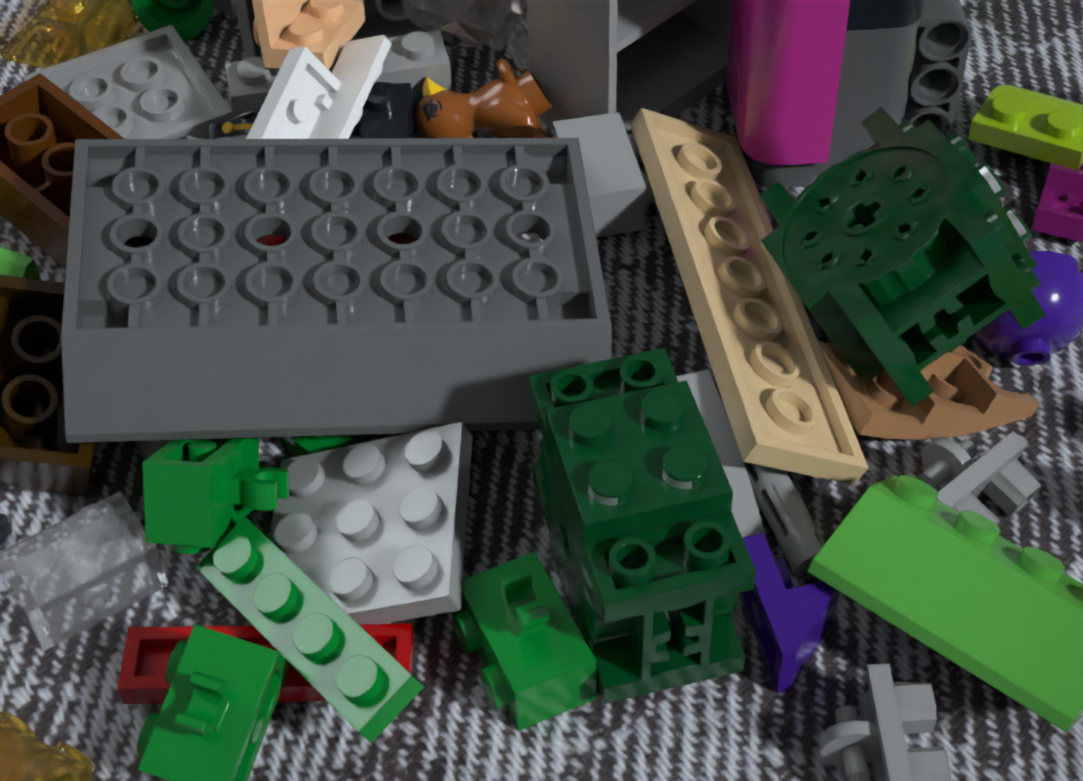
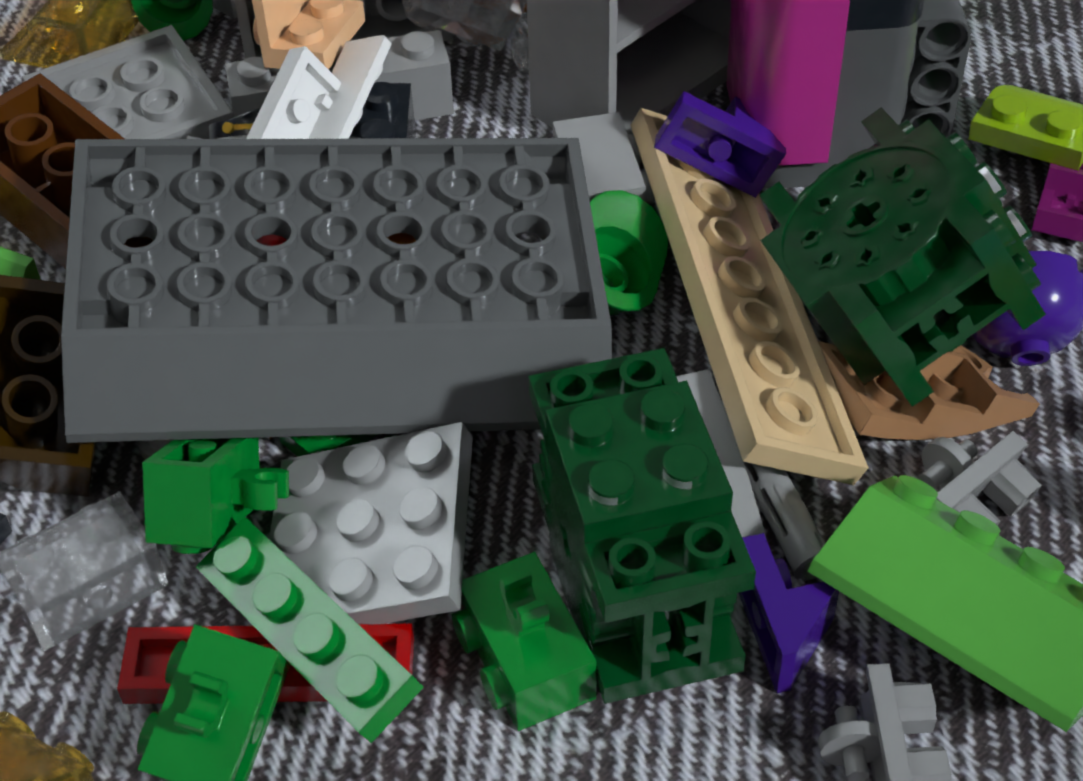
dark orange animal [413,58,553,138] -> none
none -> green piece [590,190,668,316]
none -> dark purple slope [654,91,786,198]

